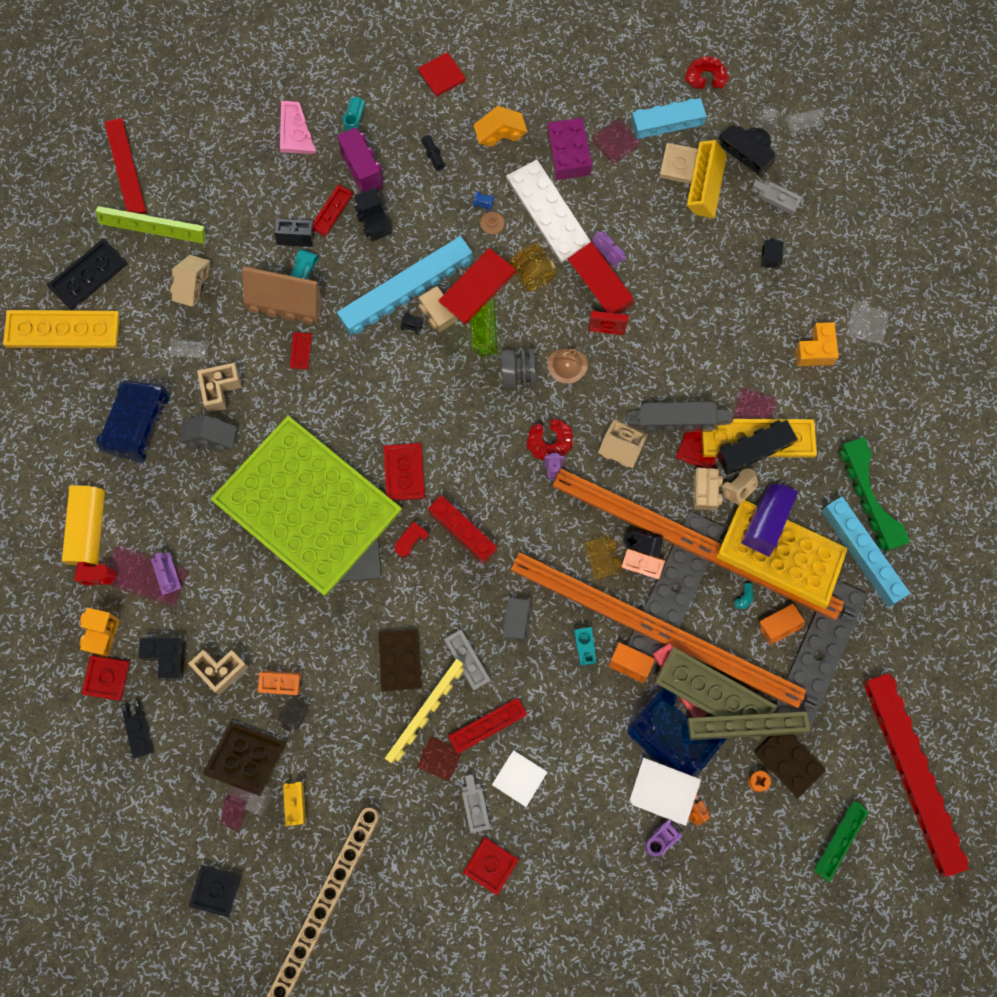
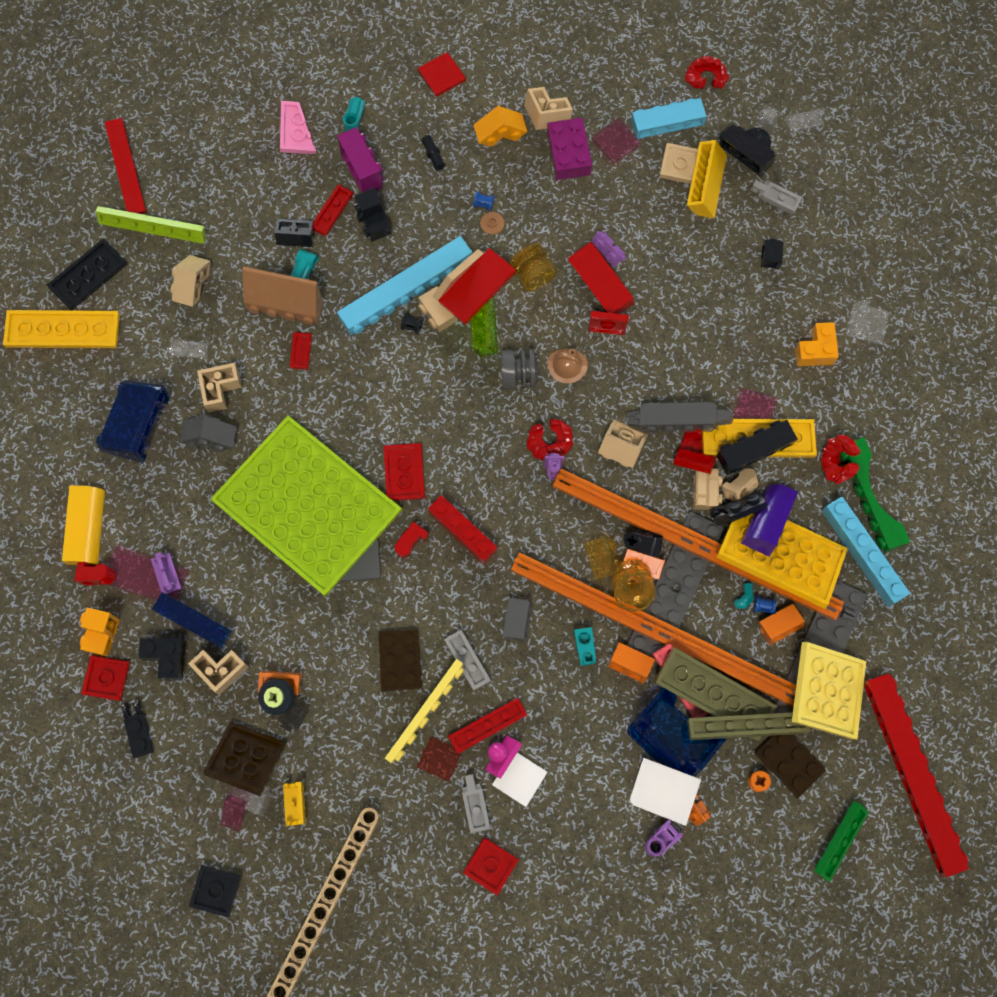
white plate [506,160,591,263] -> none
none -> clear blue brick [152,592,233,650]
none -> black wheel [258,679,295,715]
none -> tan tile [433,249,484,301]
none -> dark pink tile [485,735,522,779]
none -> tan brick [524,87,573,130]
none -> clear yellow wheel [611,560,656,611]
none -> red tile [674,448,716,474]
none -> black hinge [710,491,767,526]
none -> blue bush [753,595,776,615]
none -> light yellow plate [792,642,866,740]
none -> red piece [820,434,861,484]

